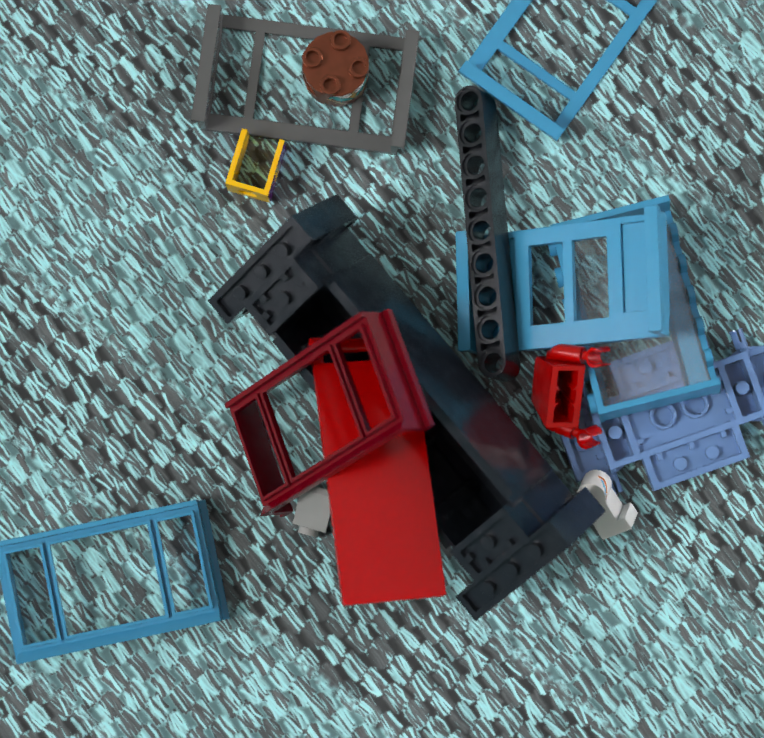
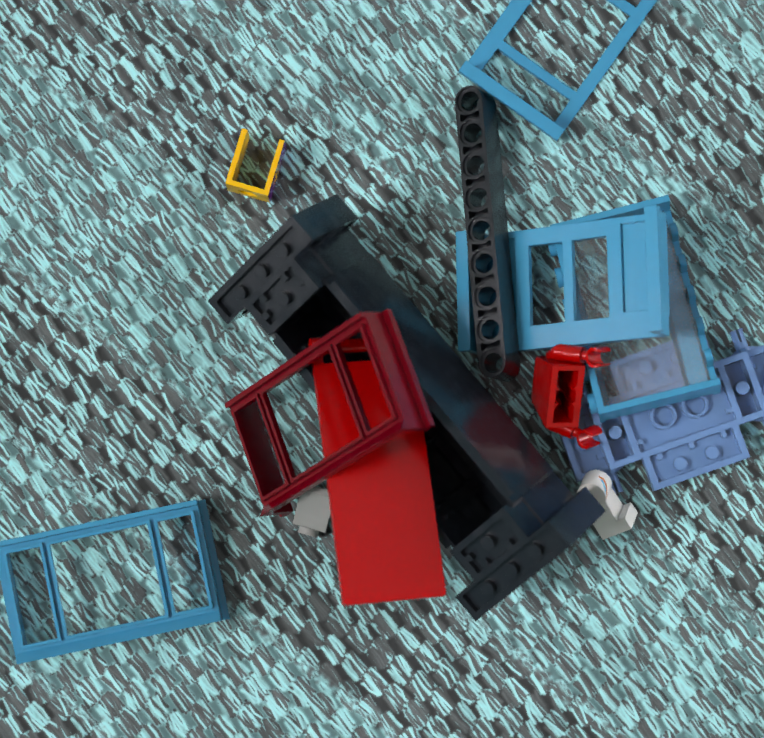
dark grey piece [191,4,420,155] -> none
copper brick [302,30,369,107] -> none

